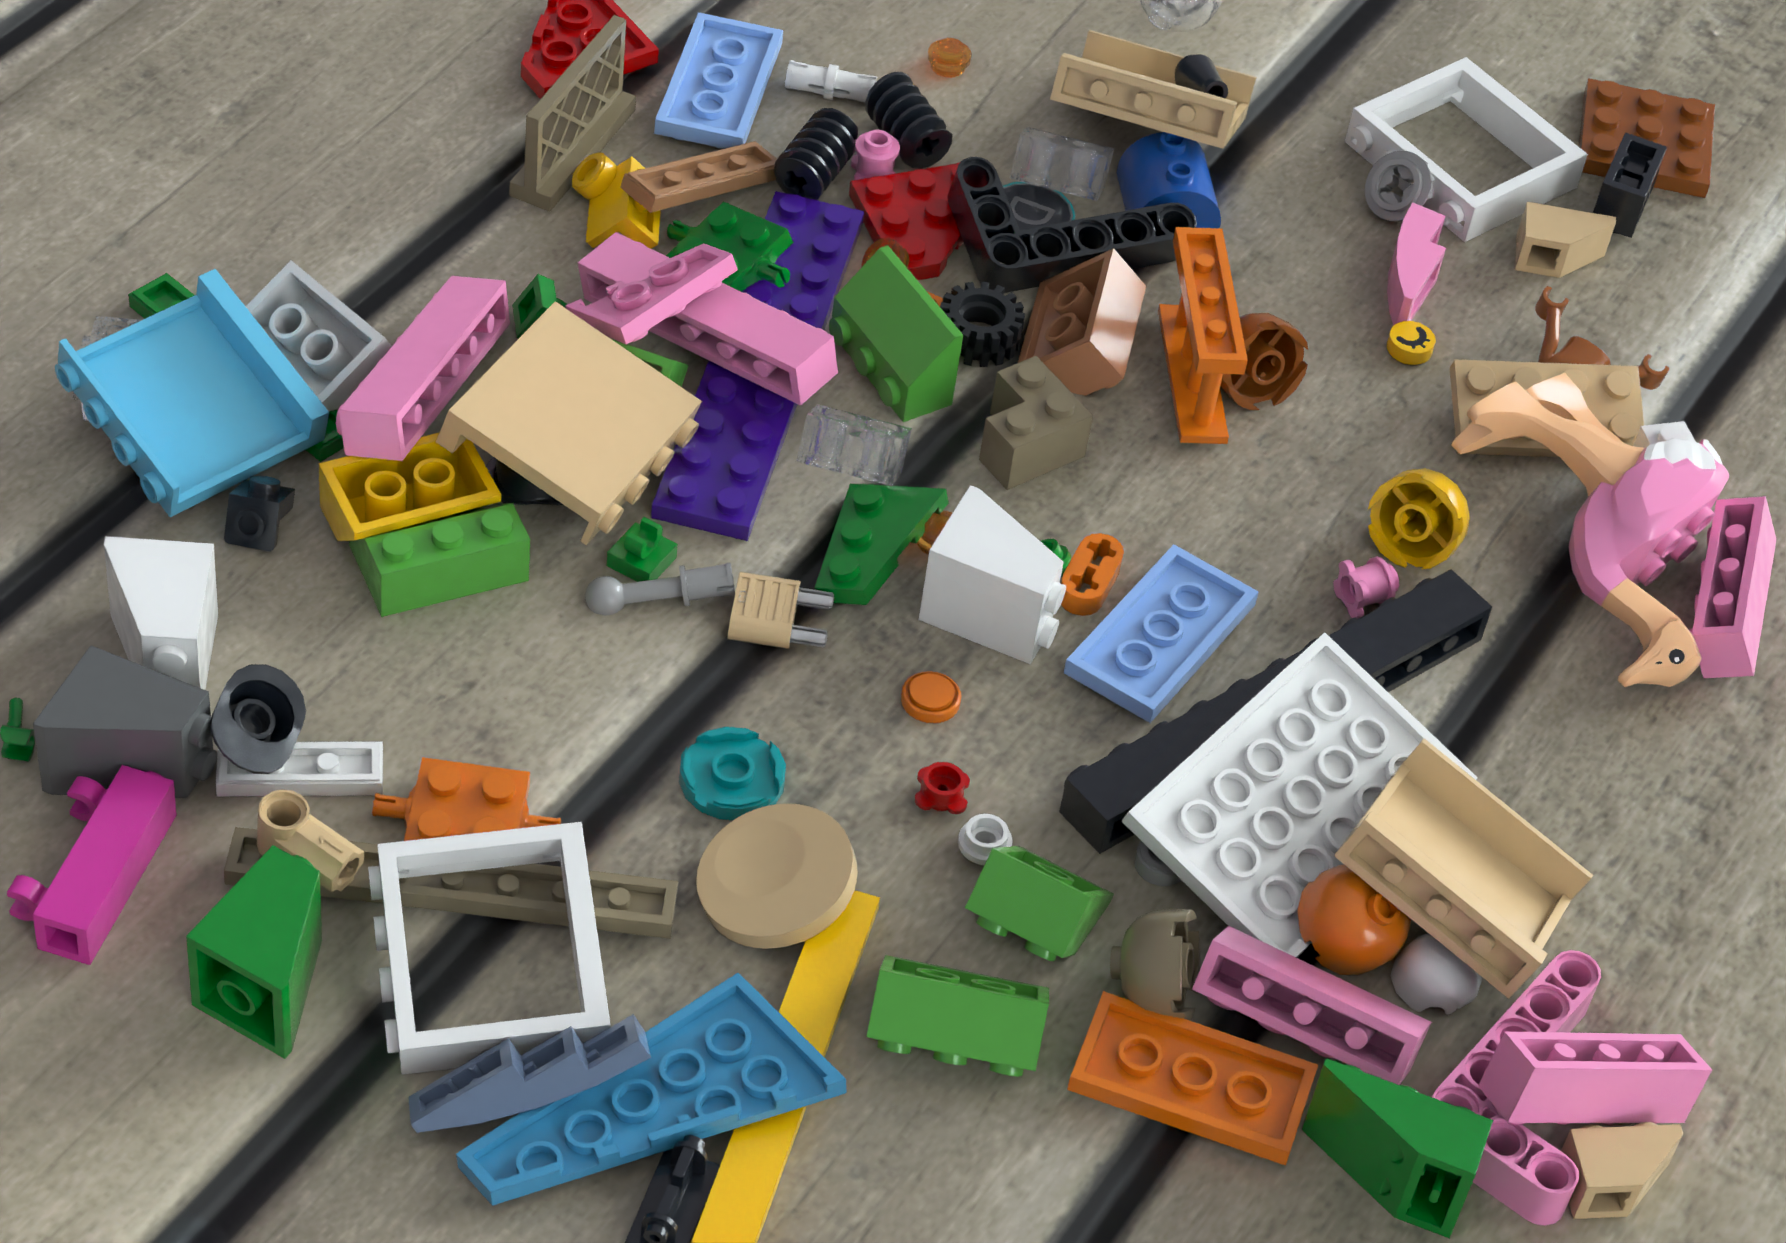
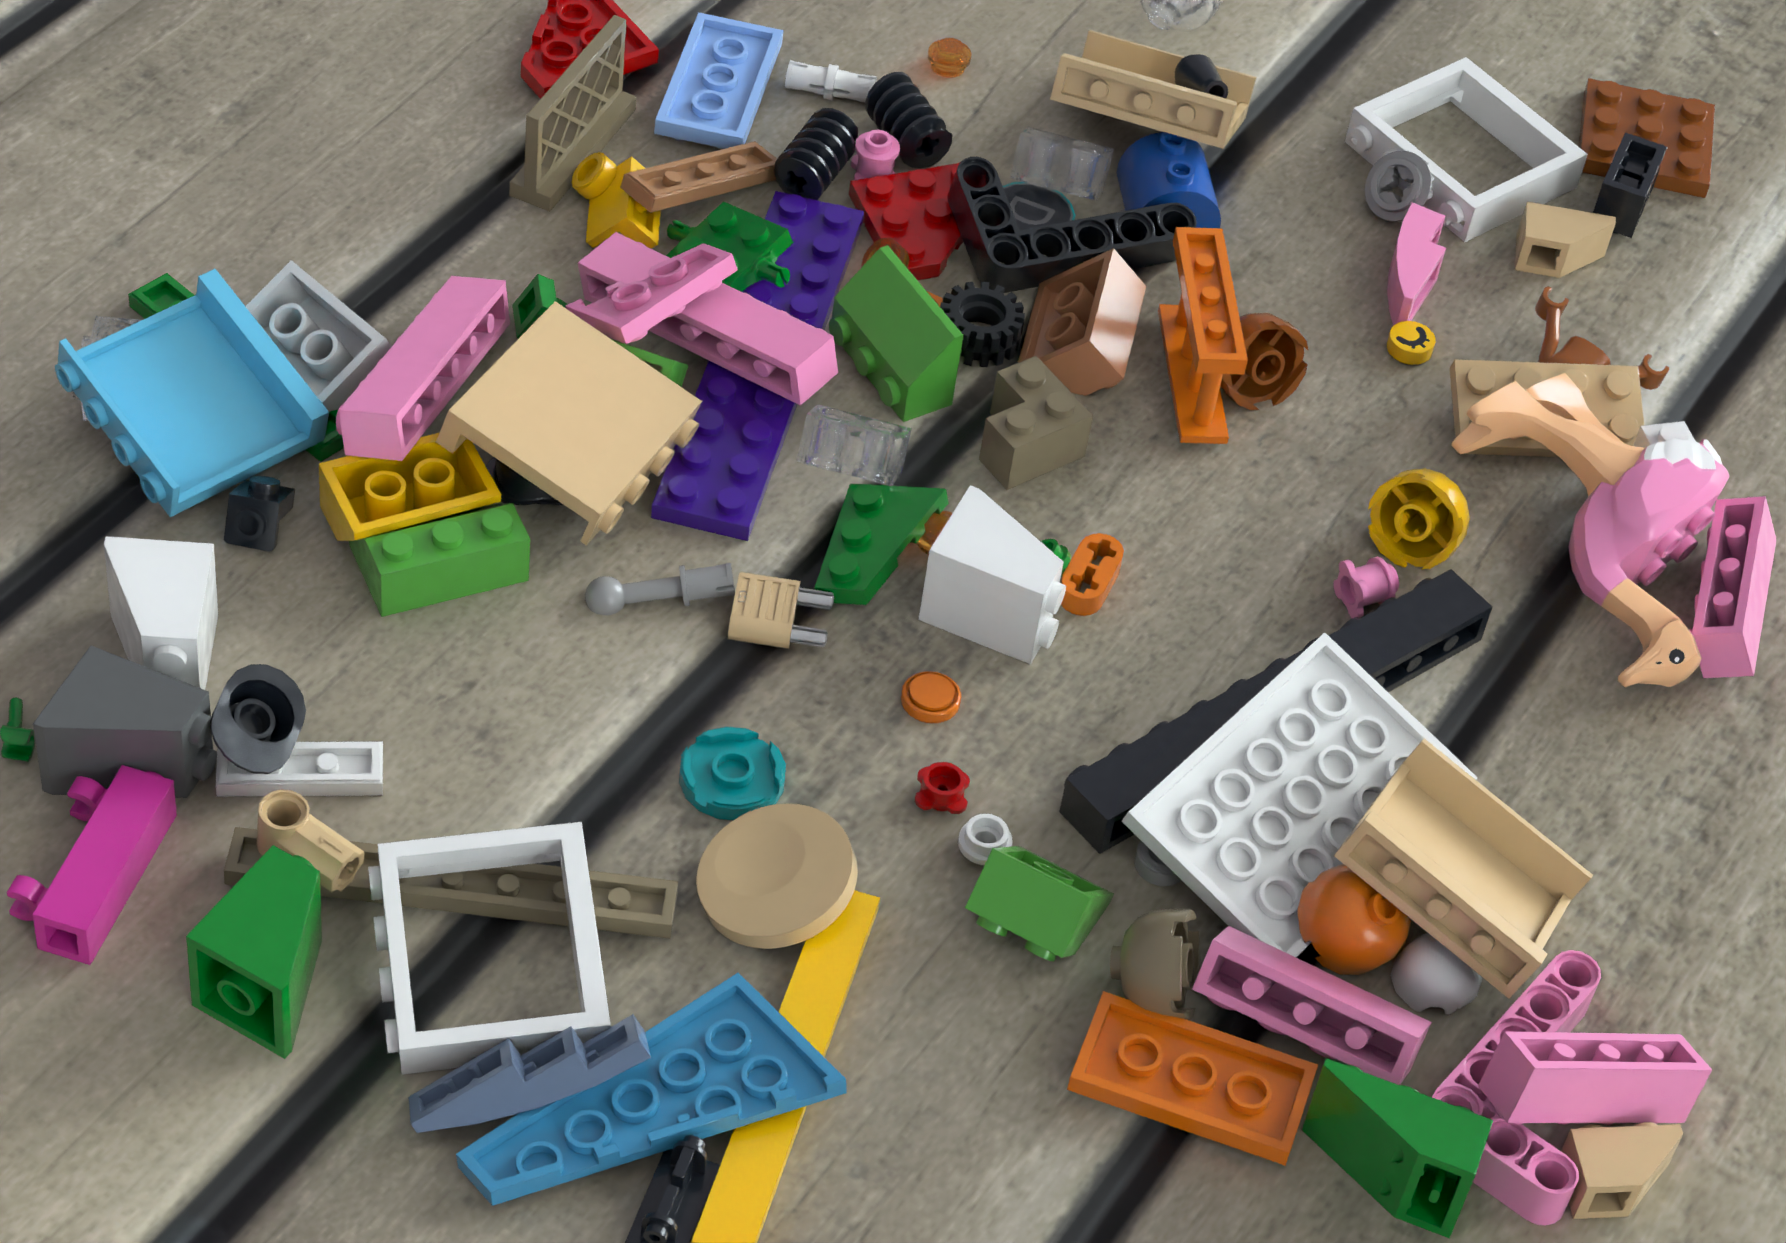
orange plate [372,757,561,841] -> none
green tile [606,517,678,582] -> none
bright green slope [867,955,1049,1077] -> none
light blue plate [1064,544,1259,723] -> none

